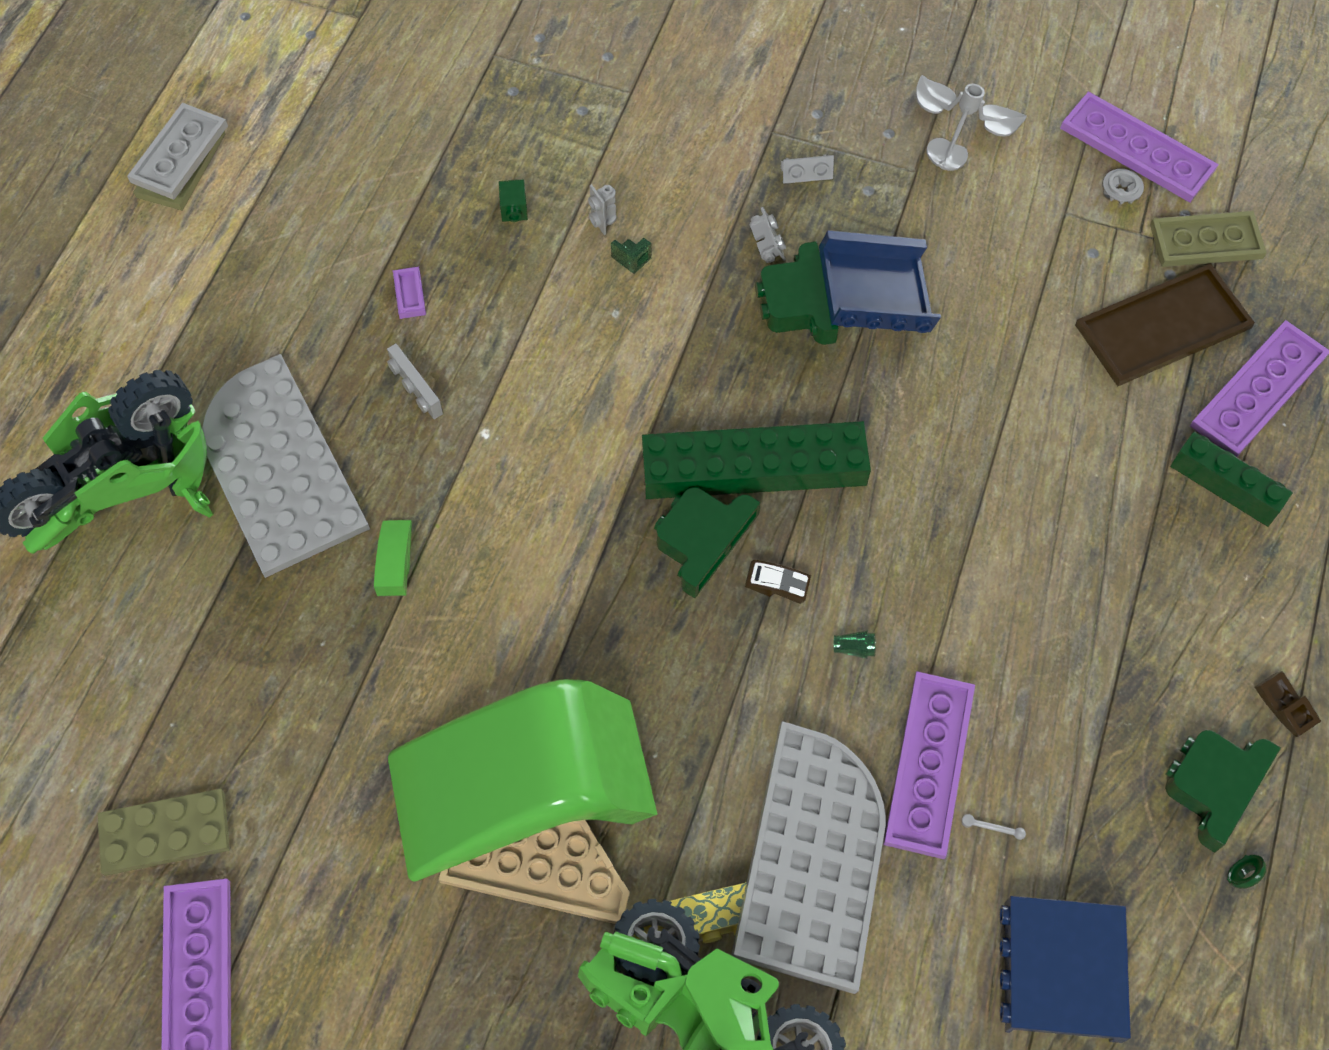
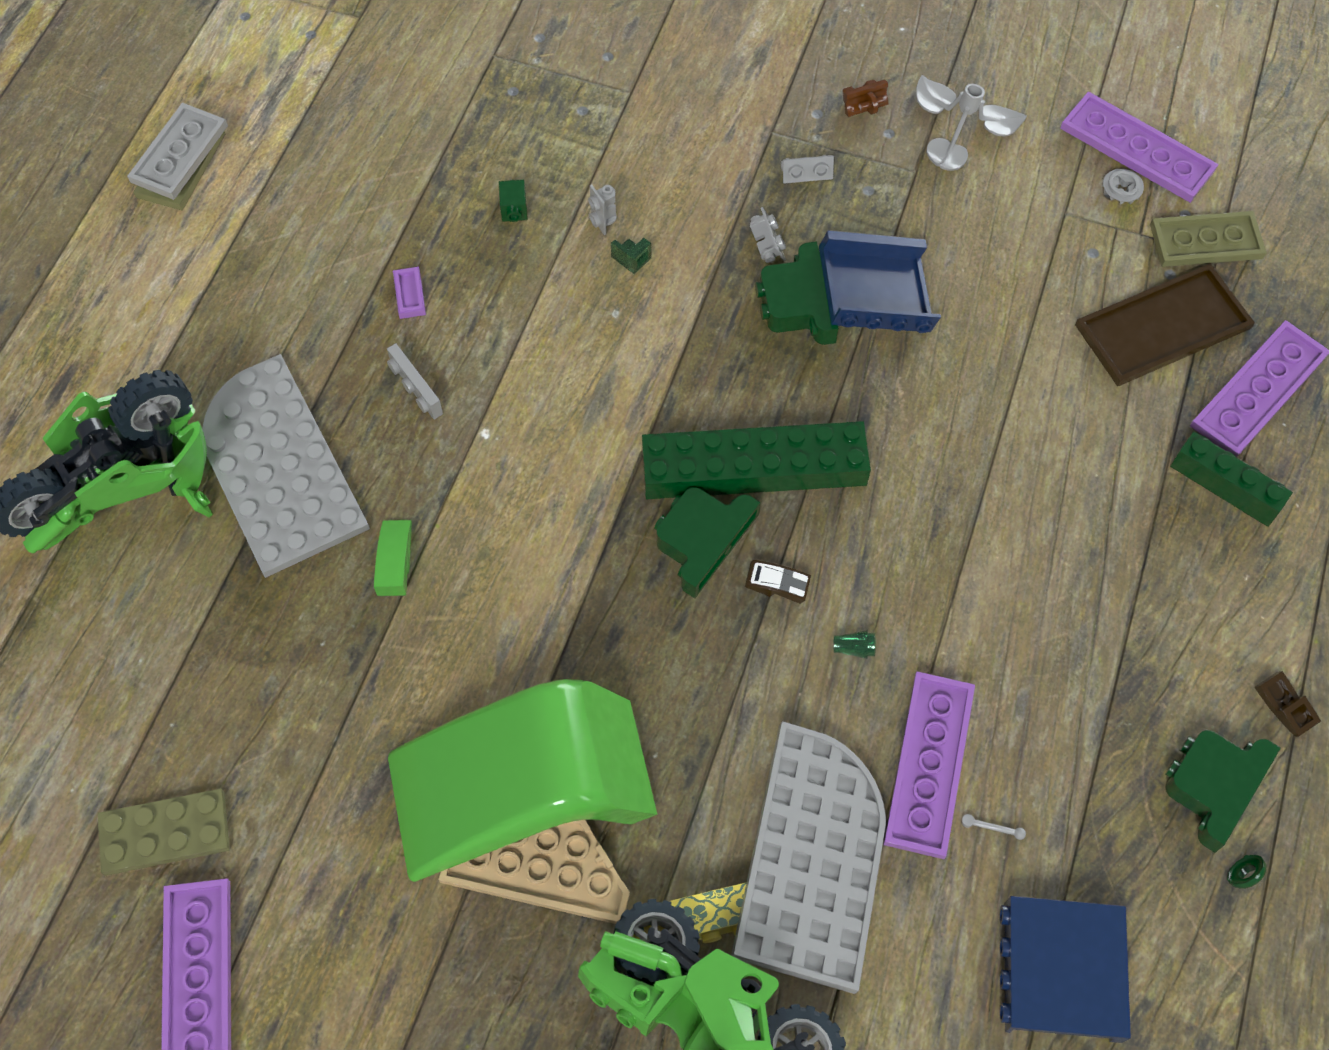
none -> reddish brown hips [843,79,889,117]

